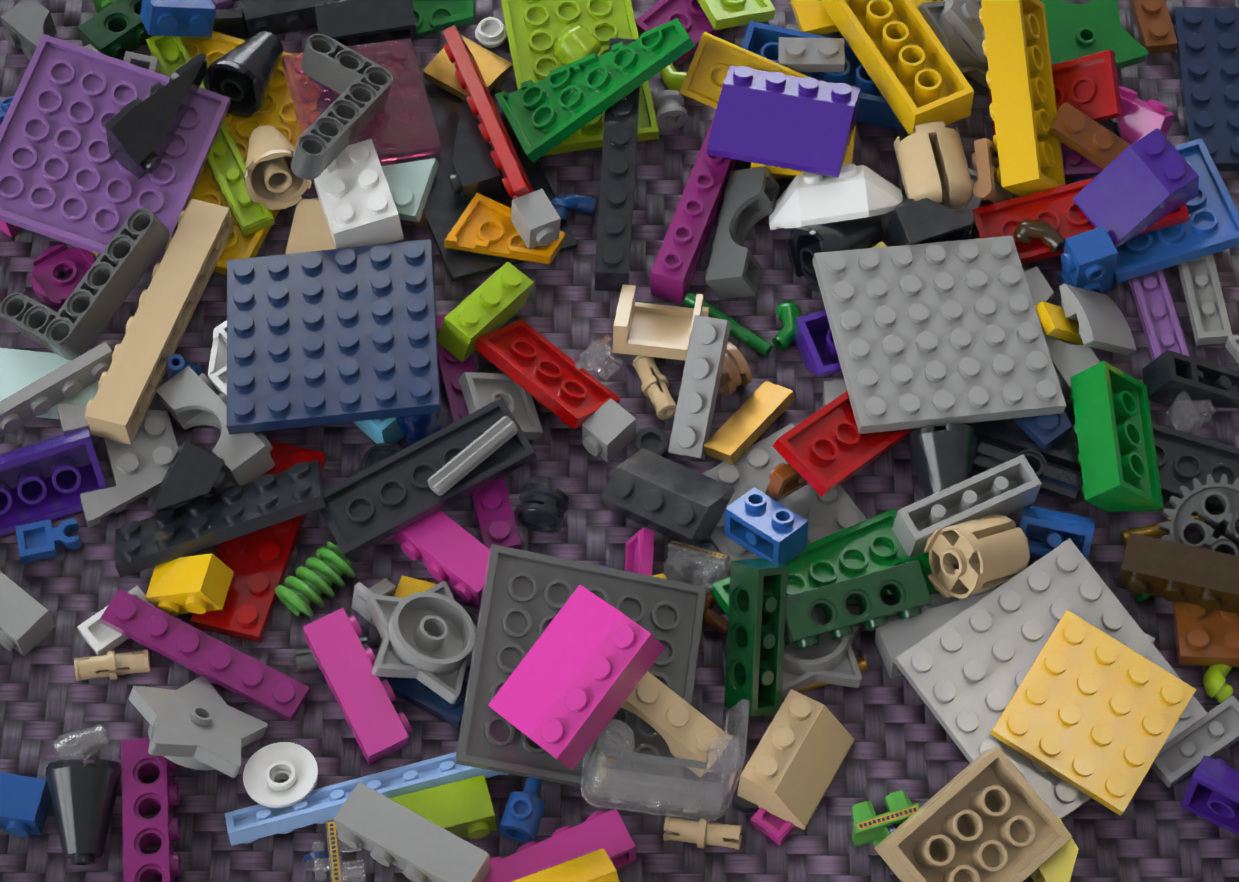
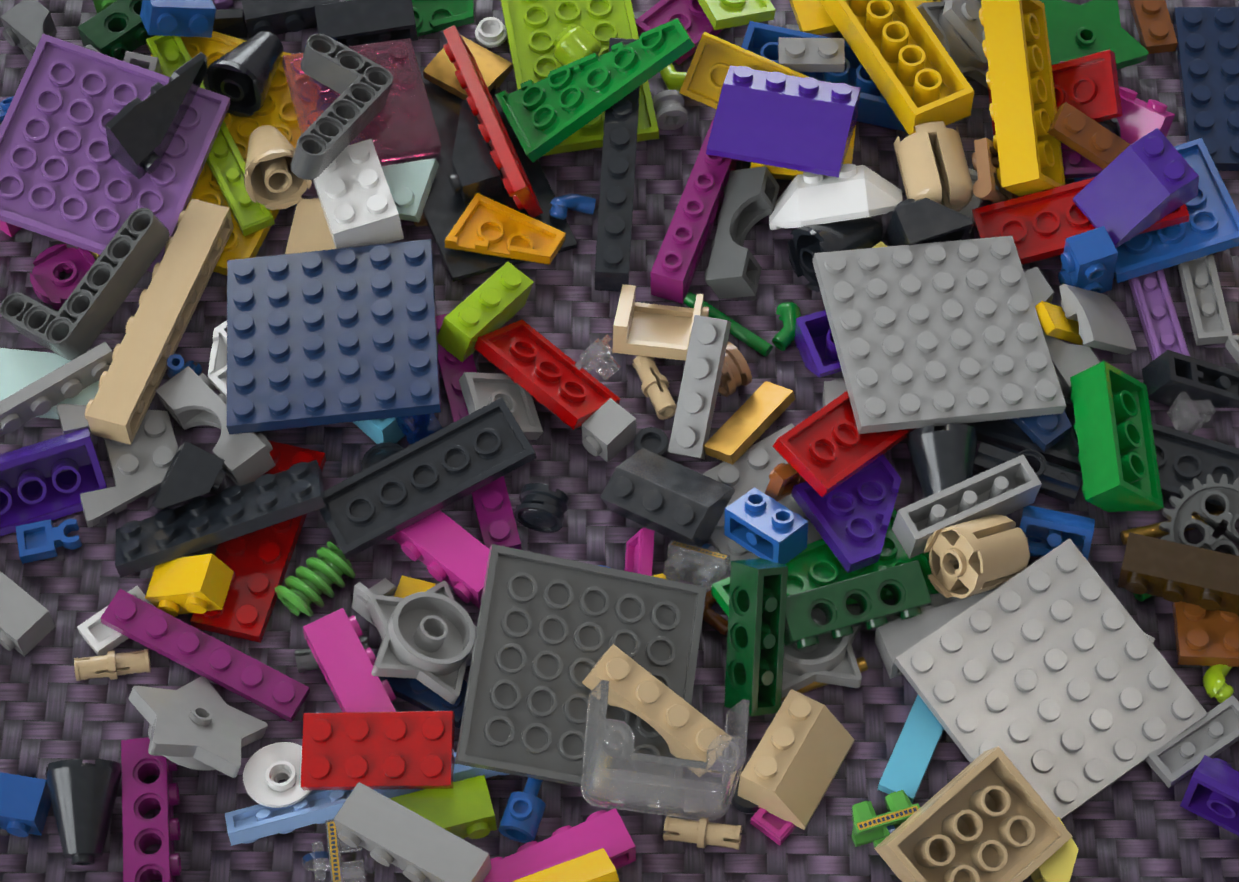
clear cone [51,724,110,762] -> none
light grey axle [427,416,518,496] -> none
dark pink slope [488,585,665,771] -> none
light grey brick [511,189,561,250] -> none
yellow plate [990,610,1197,816] -> none
dark brown arm [1014,219,1065,253] -> none
none -> red plate [301,711,455,790]
none -> dark purple plate [791,454,902,573]
none -> medium azure tile [877,695,944,804]

